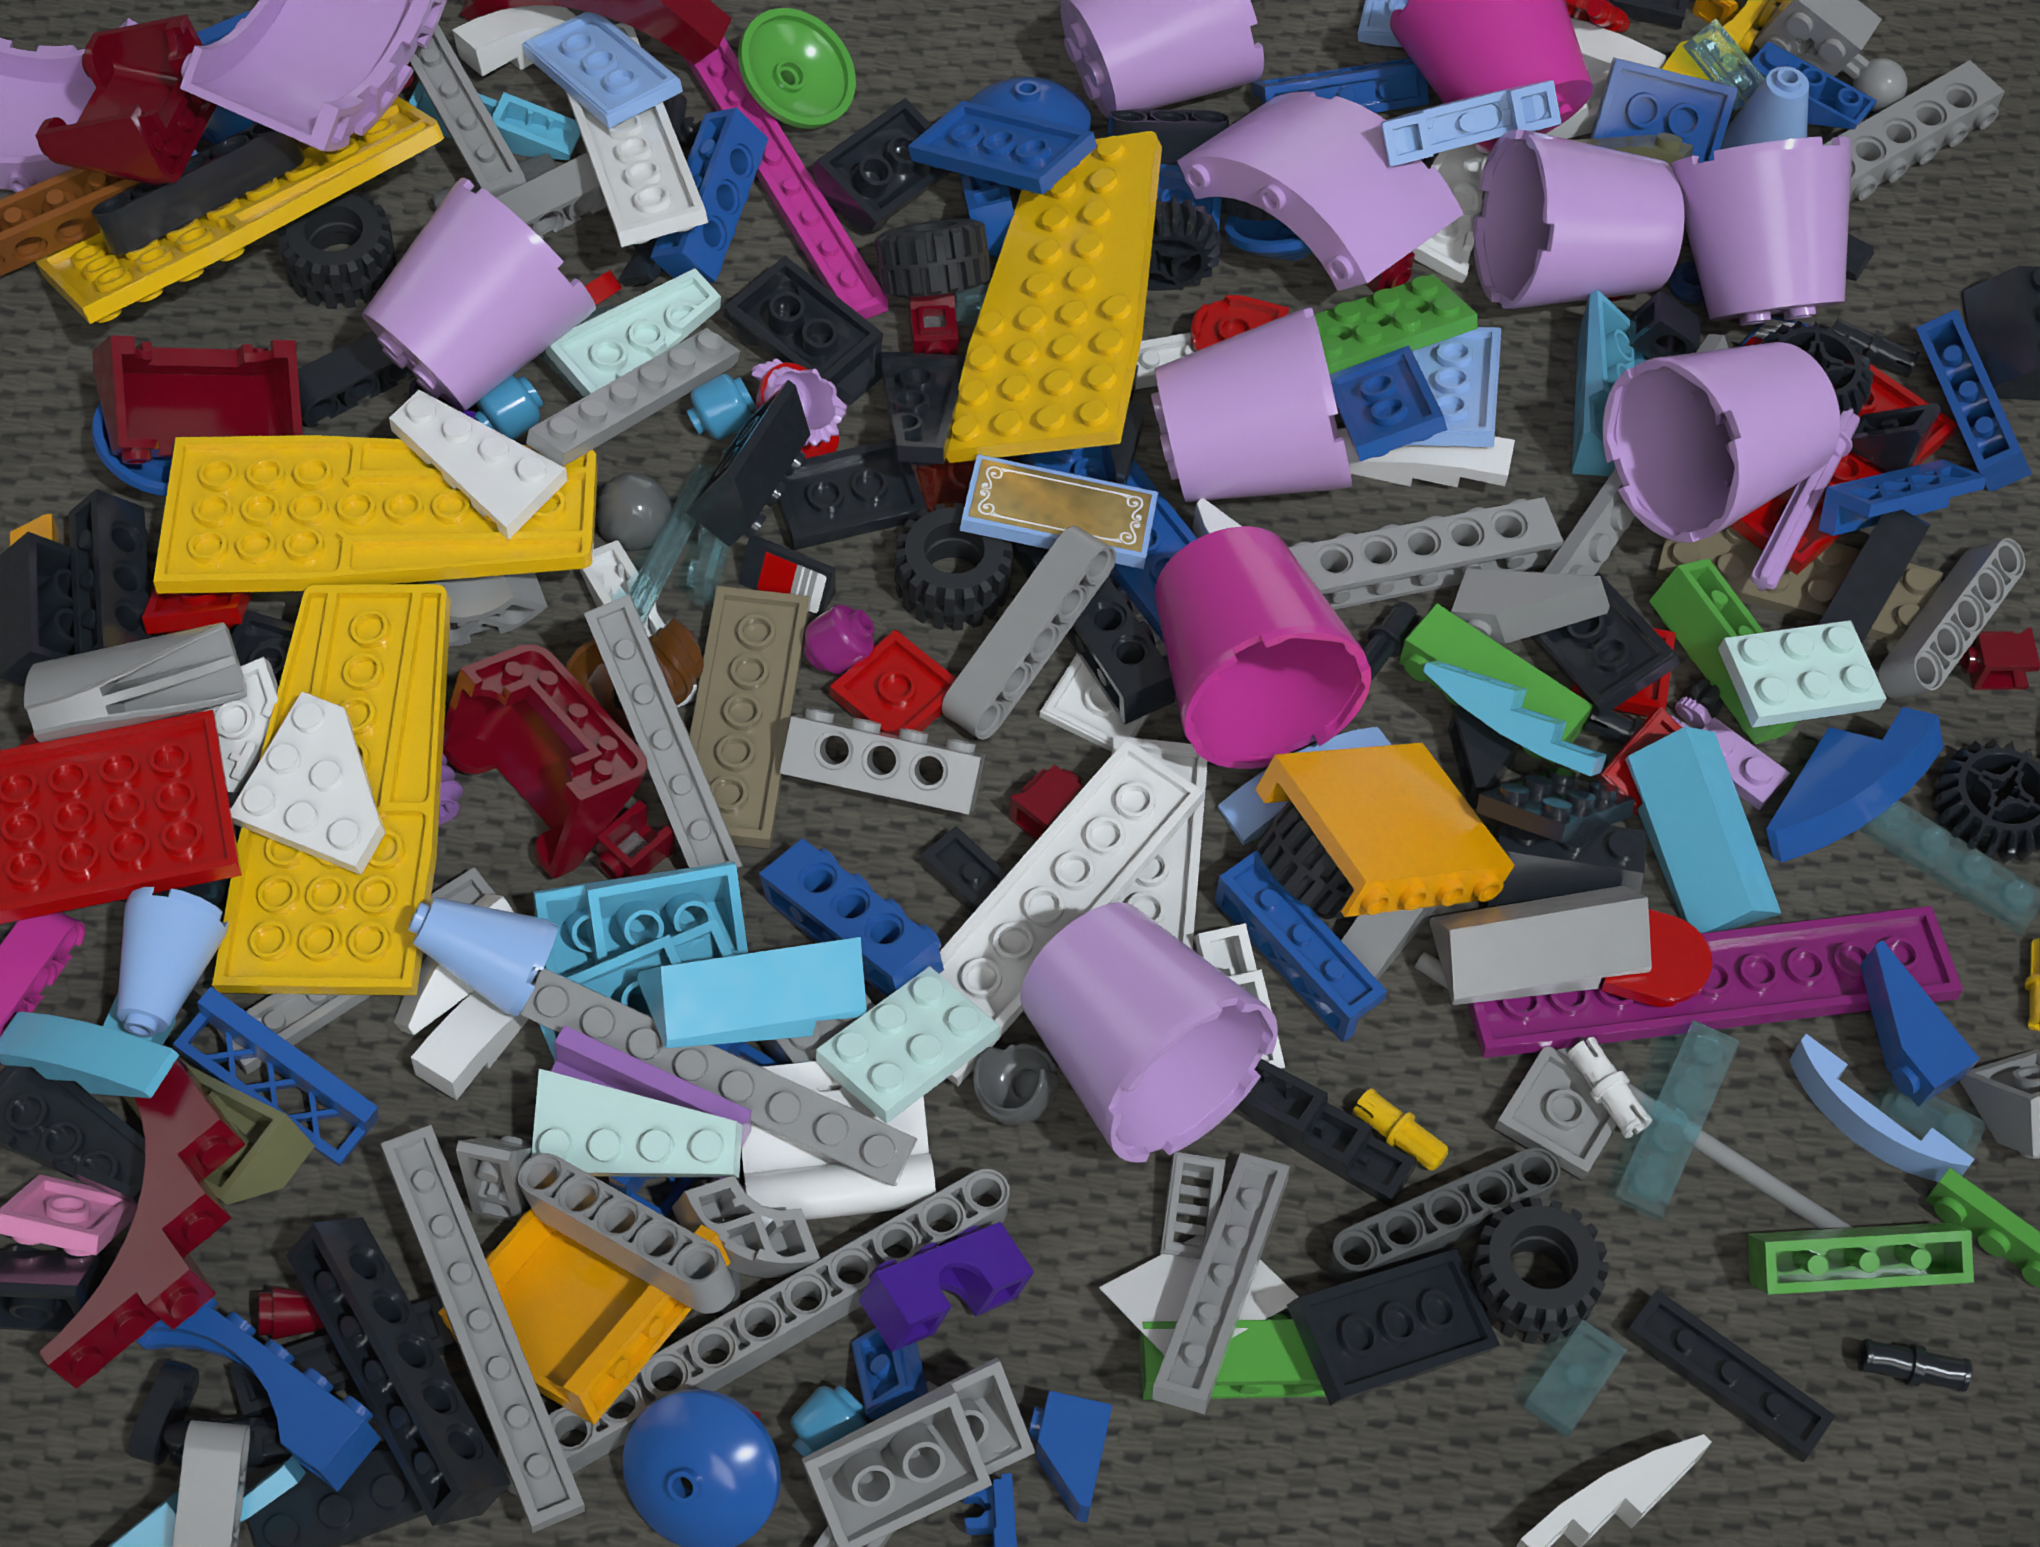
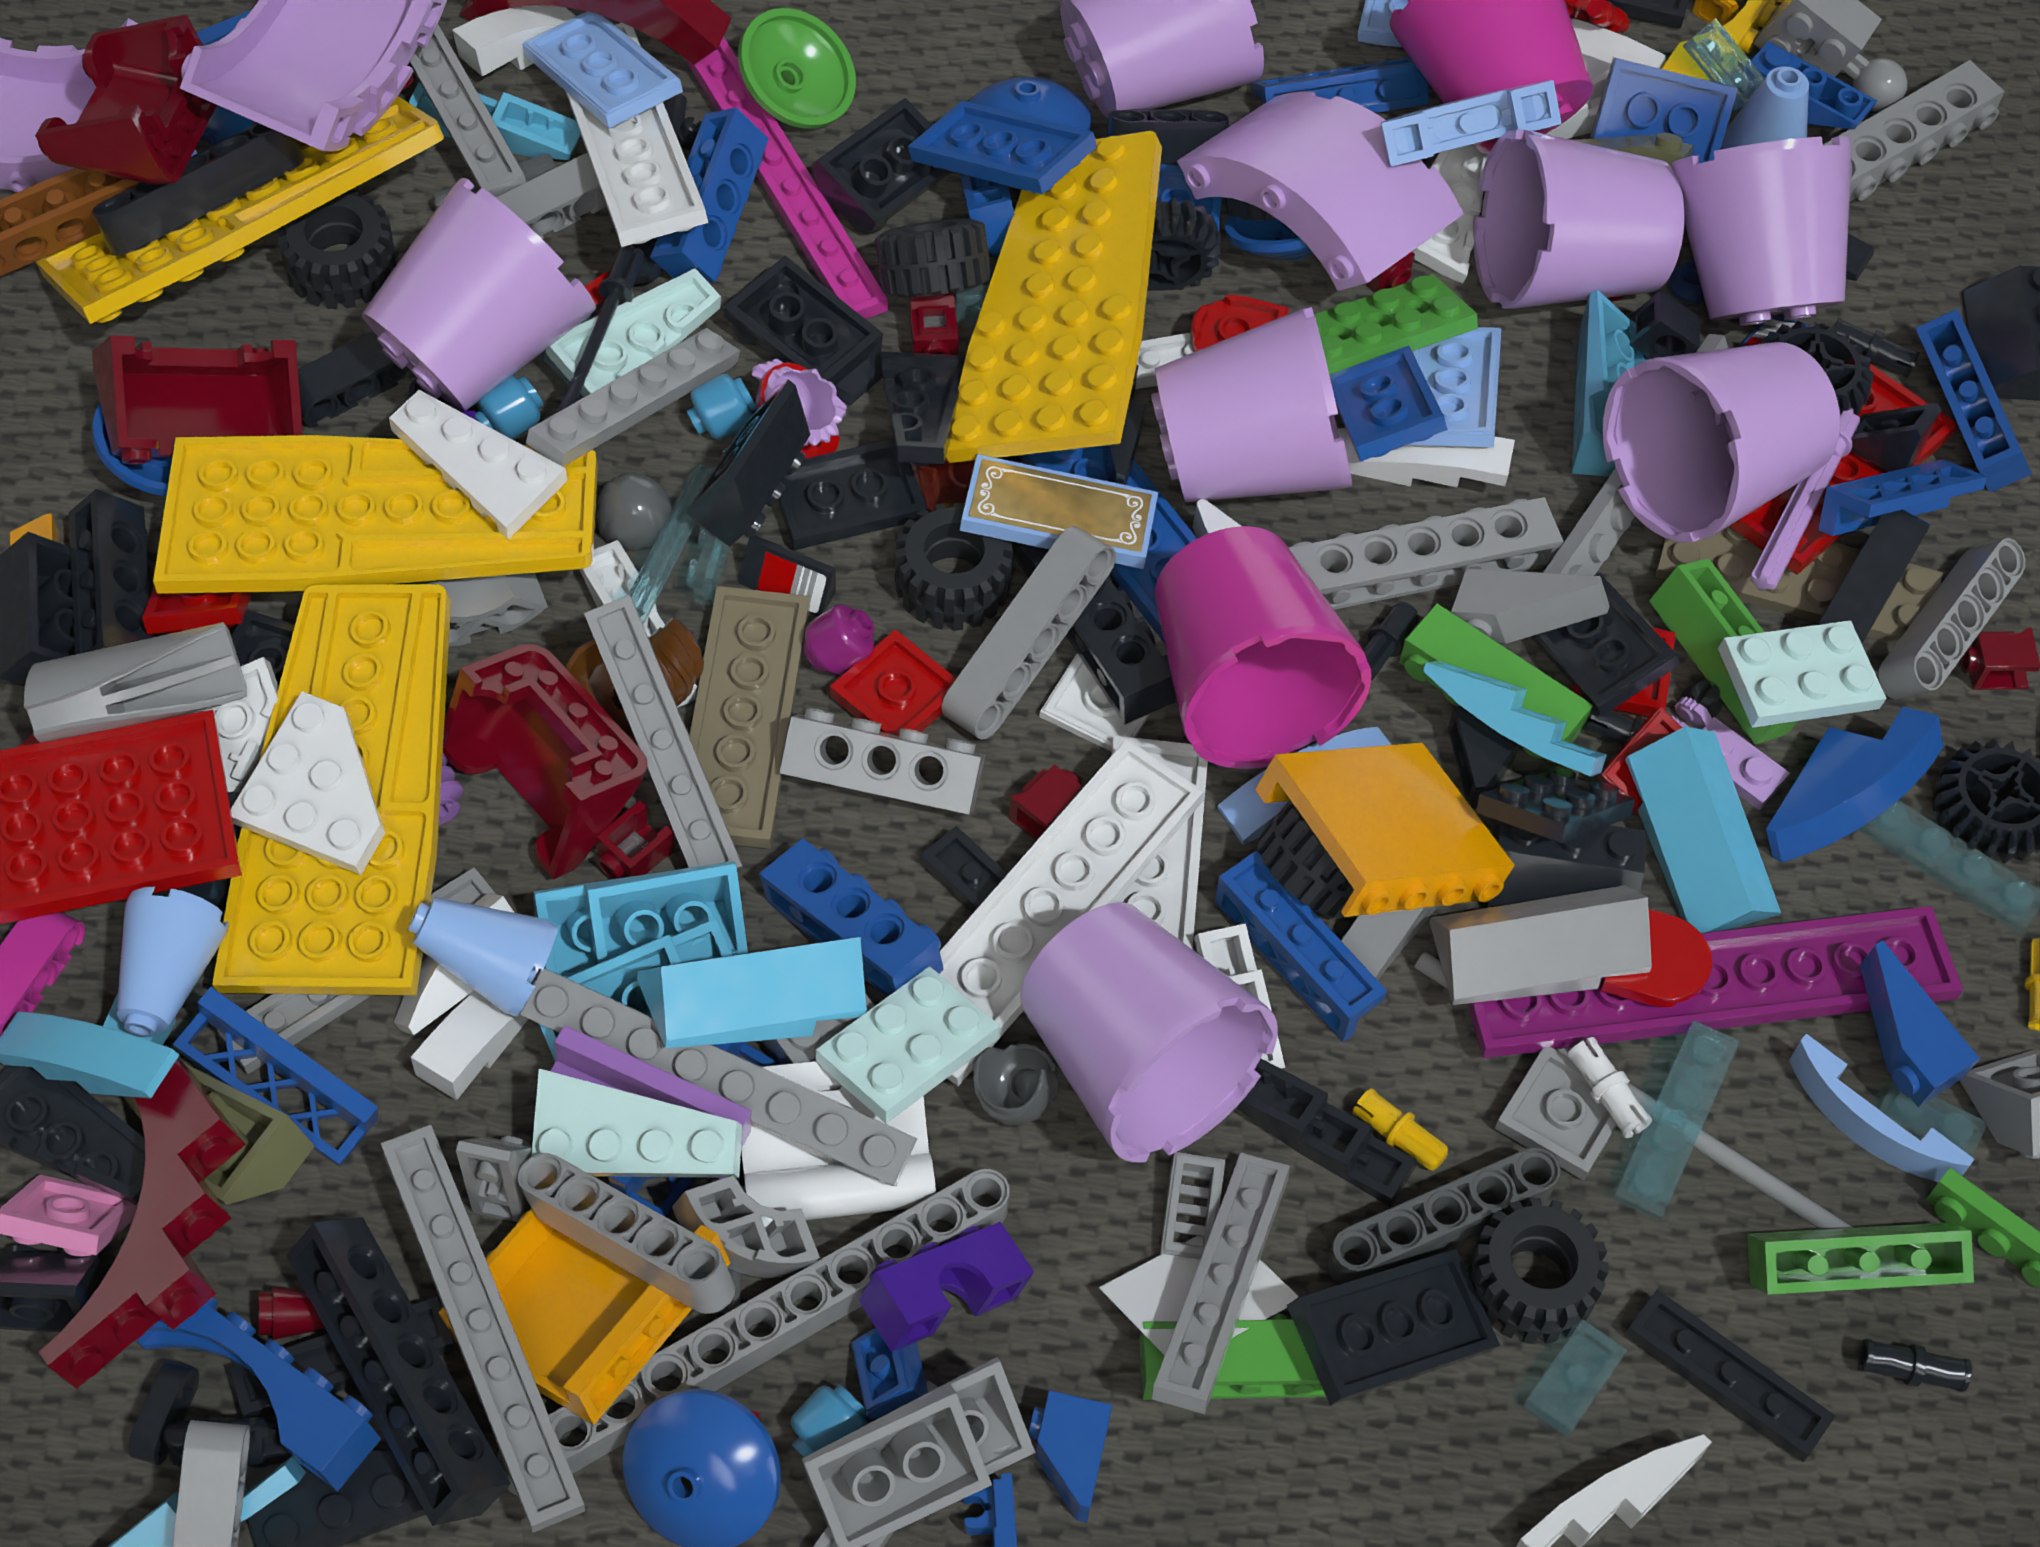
none -> black piece [557,245,644,413]

